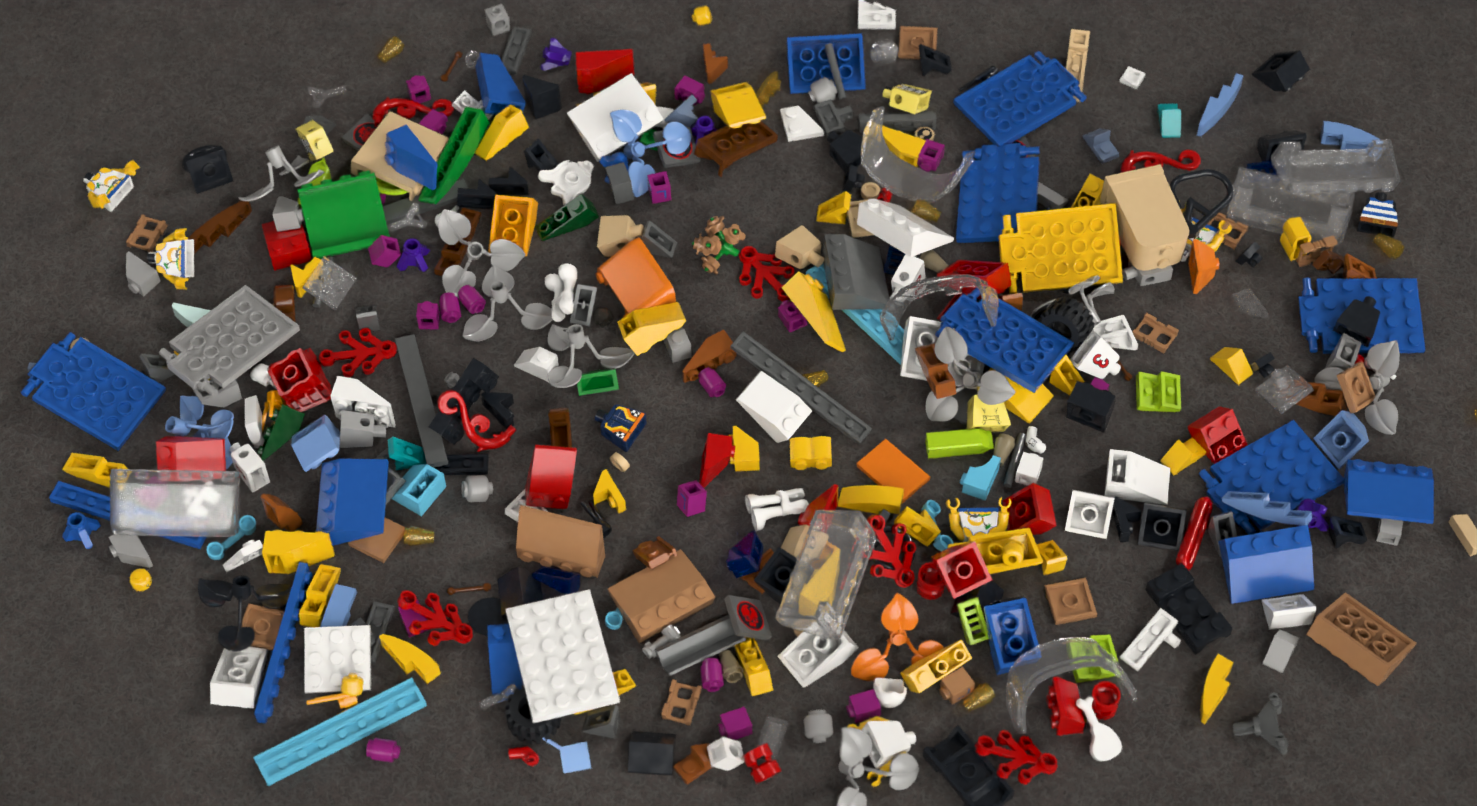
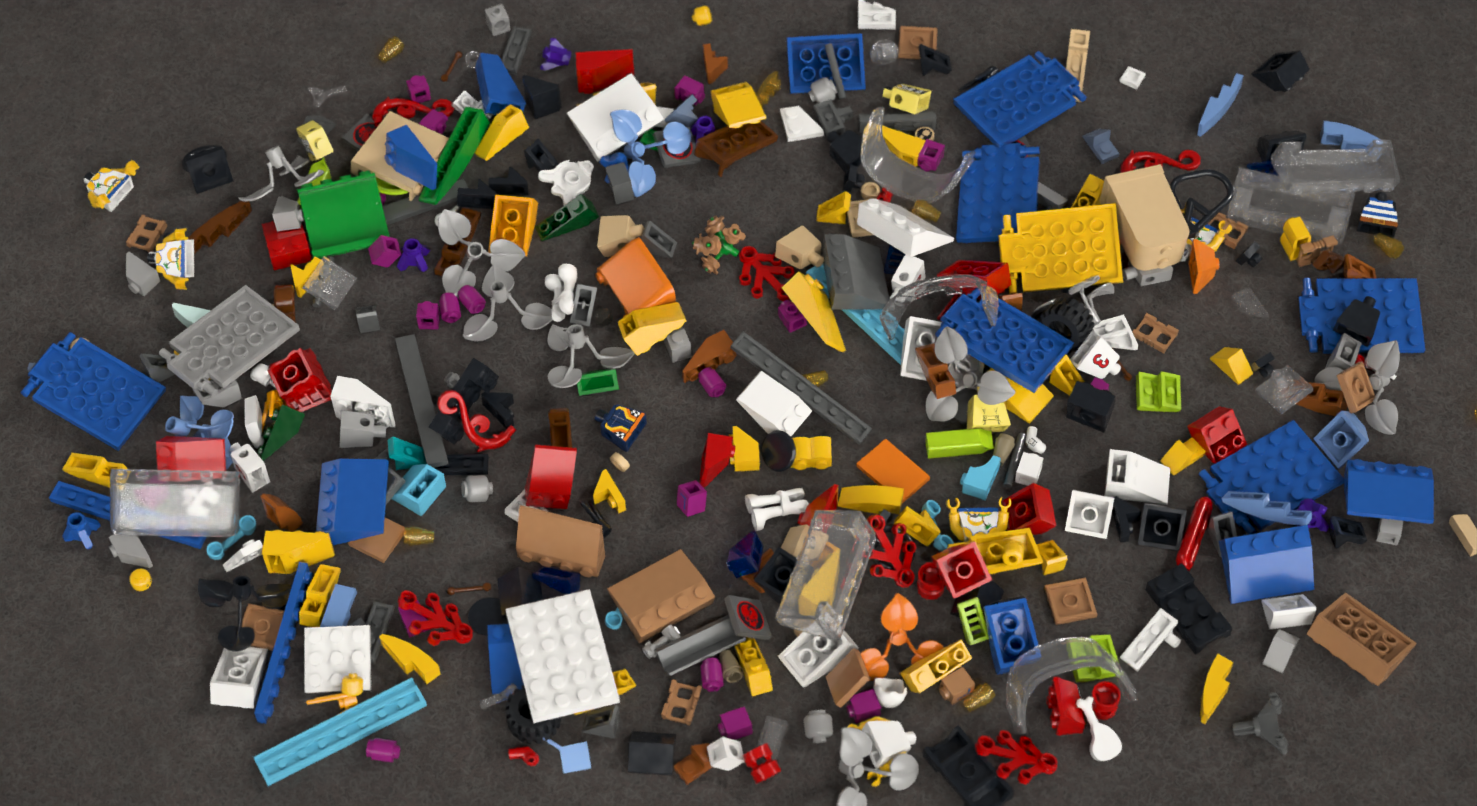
medium blue slope [291,415,340,472] -> none
red plant [319,328,397,377] -> none
clear piece [387,203,428,233] -> none
white slope [514,347,559,382] -> none
dark orange plate [633,536,677,569] -> none
magenta brick [647,171,671,204] -> none
dark tan cone [919,249,949,273] -> none
slope [1158,104,1181,138] -> none
none -> black piece [762,430,796,472]
none -> medium nougat tile [826,648,870,708]

